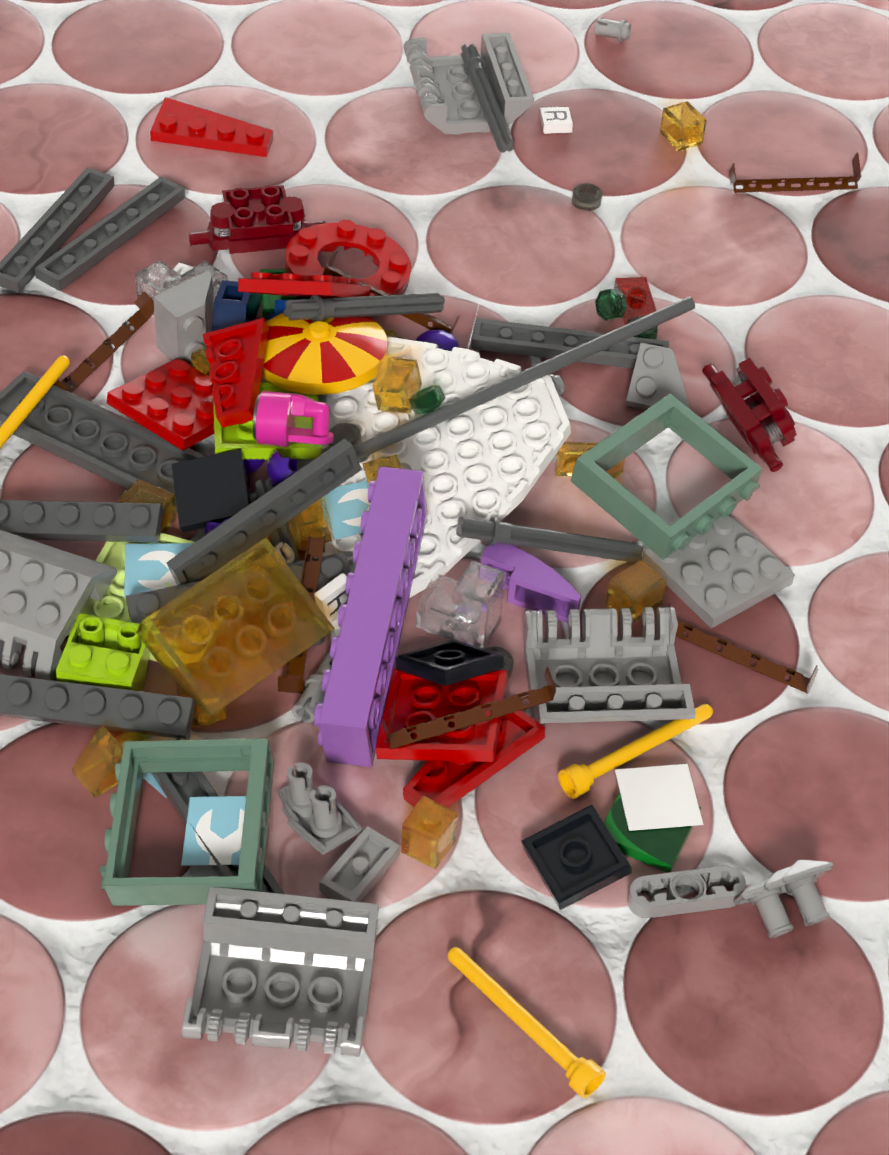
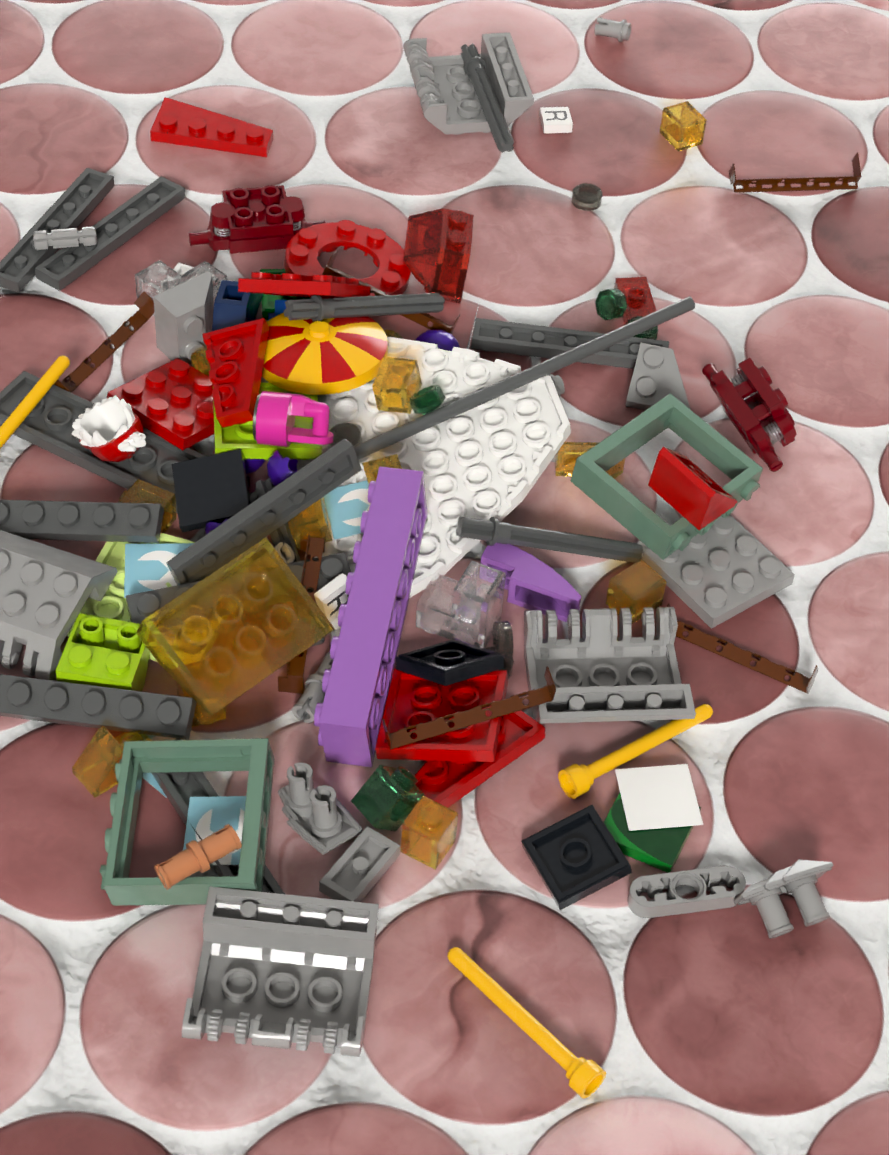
none -> light grey axle [33,226,97,250]
none -> white hair [72,396,147,462]
none -> nougat pin [154,824,242,890]
none -> clear green brick [351,765,425,832]
none -> clear red wedge [403,208,474,304]
none -> clear smoke tile [493,621,513,659]
none -> red slope [648,447,738,530]

